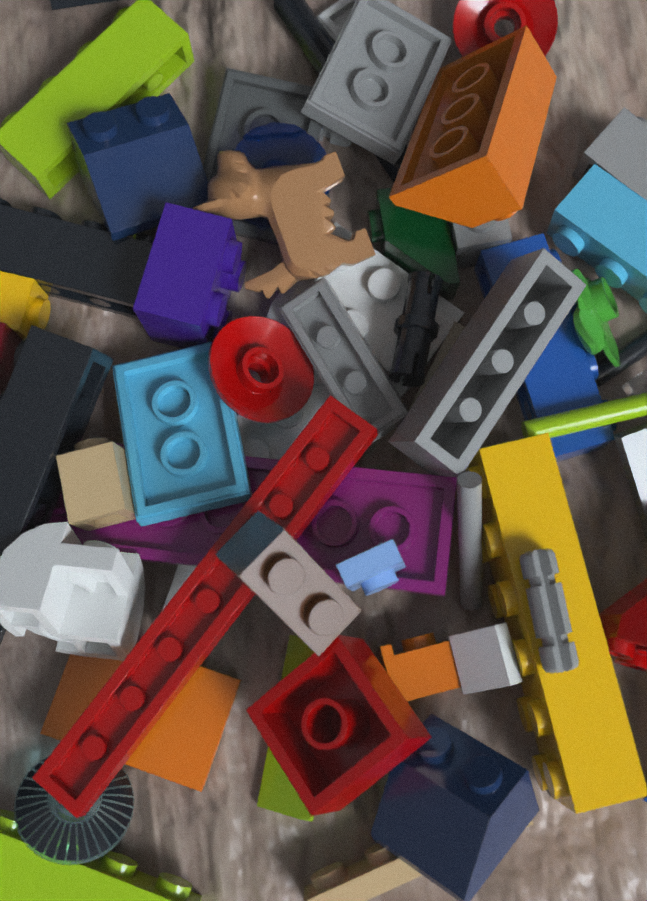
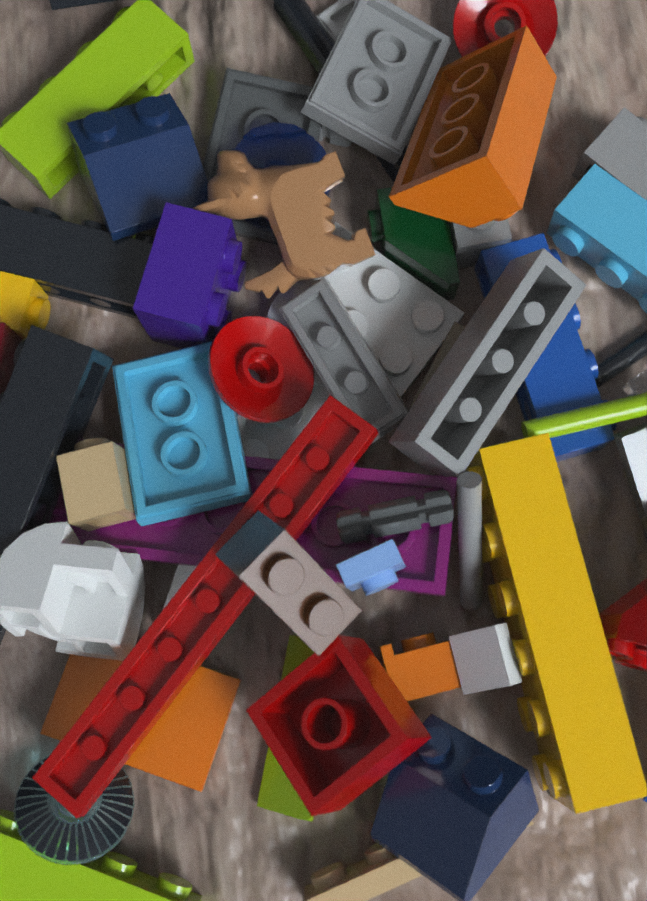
black pin [388,271,443,387] -> none
light grey axle [520,548,579,673] -> none
bright green plate [571,269,620,367] -> none
none -> dark grey axle [336,490,454,544]

